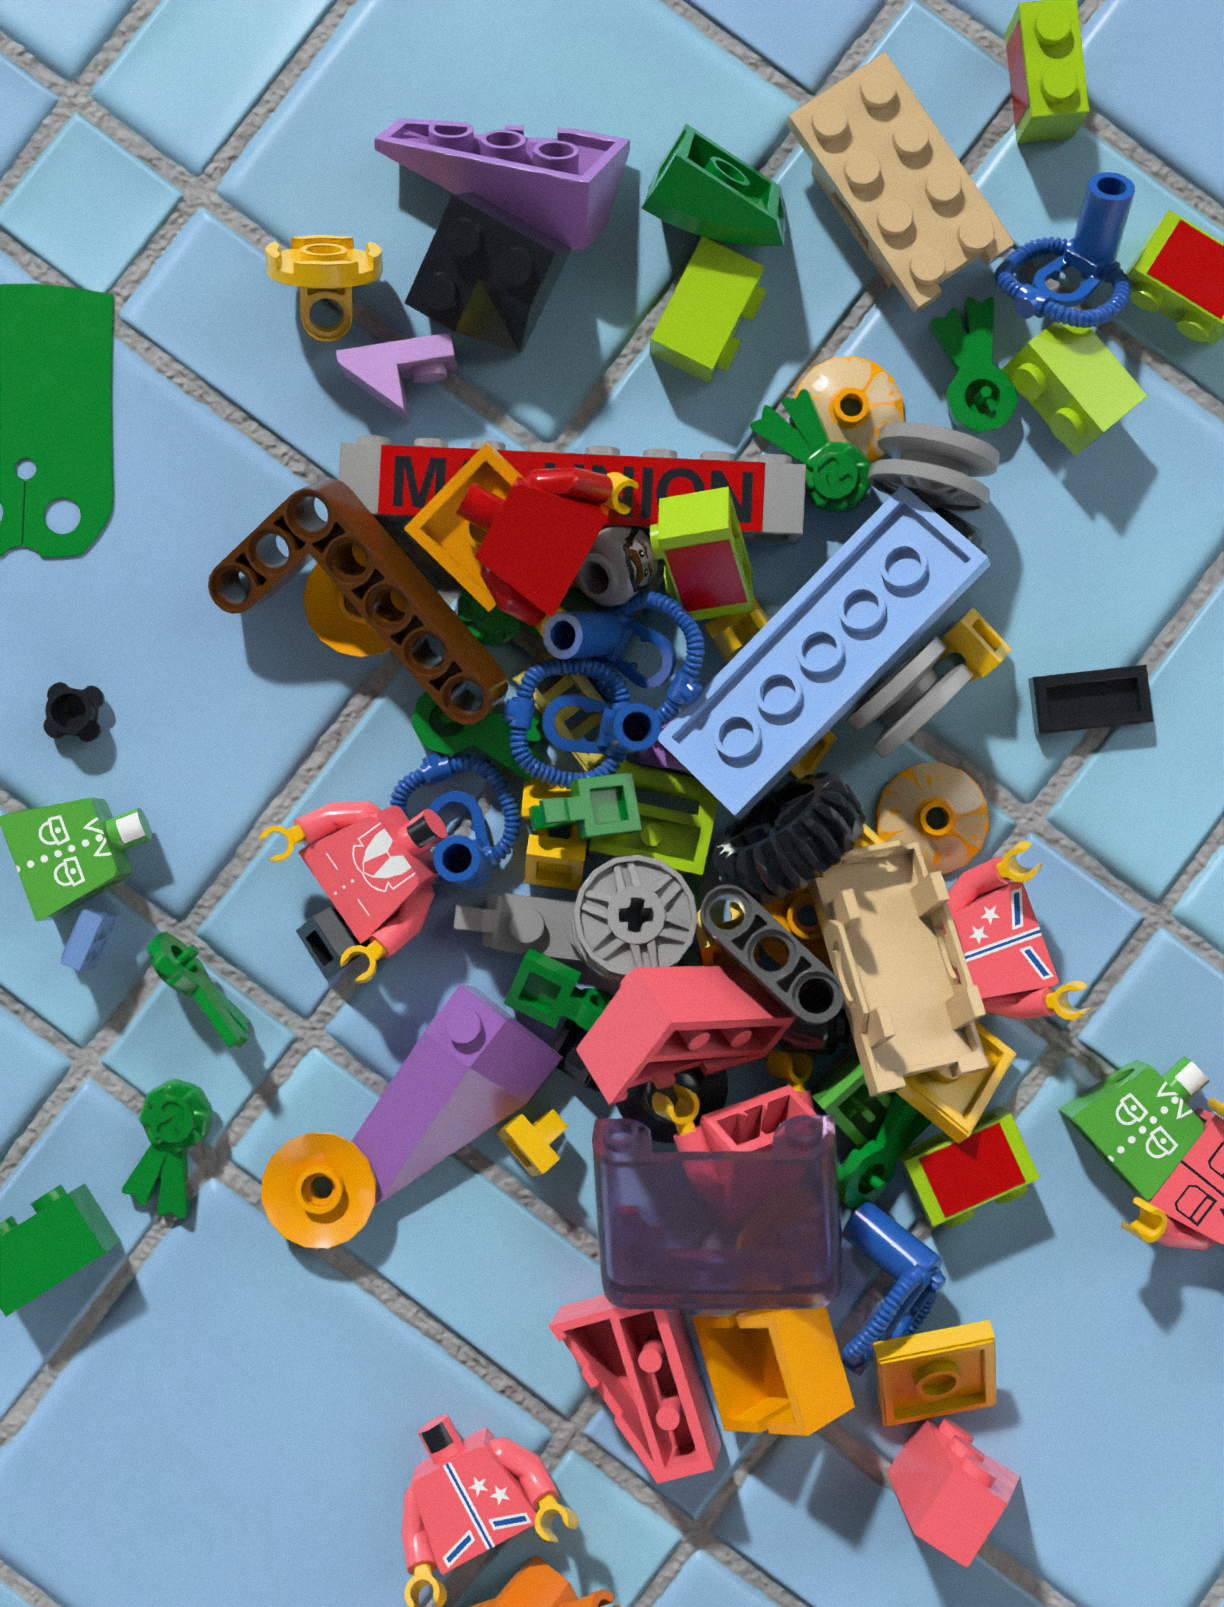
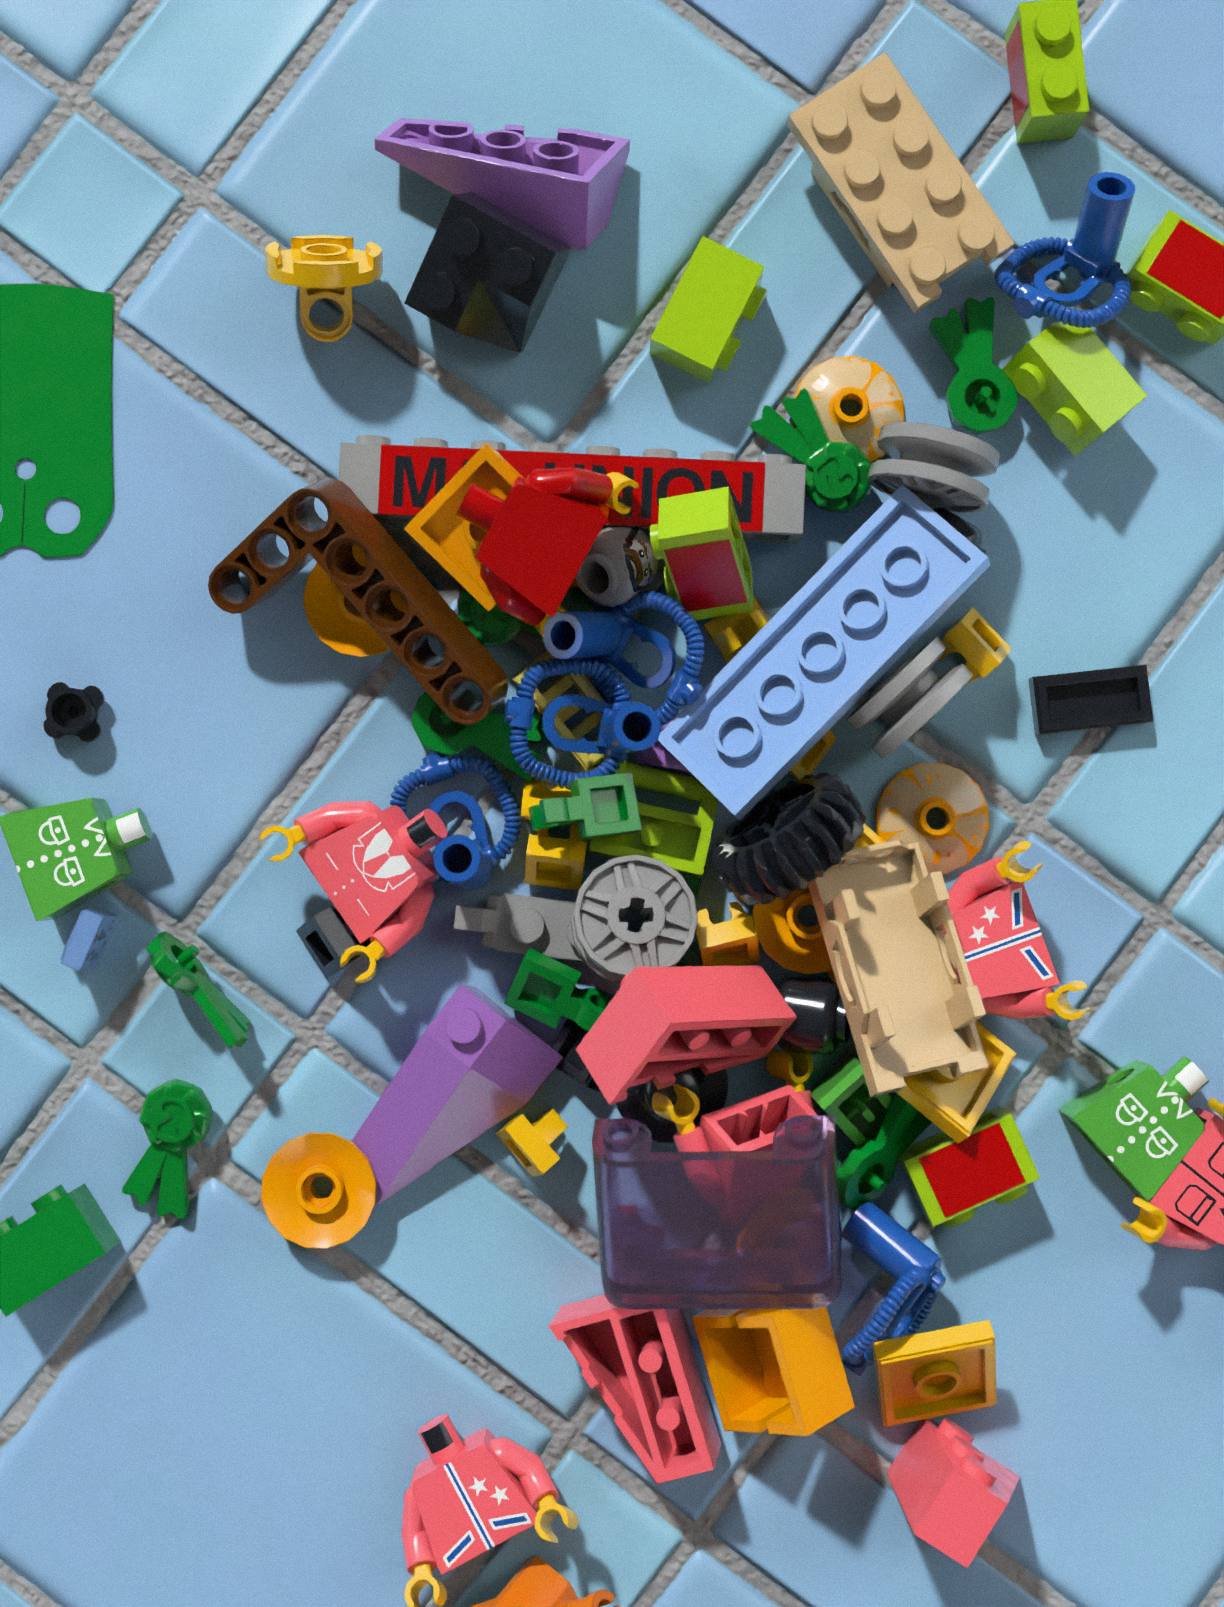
lavender slope [336,332,459,422] -> none
green slope [641,124,786,246] -> none
dark grey beam [700,884,844,1026] -> none

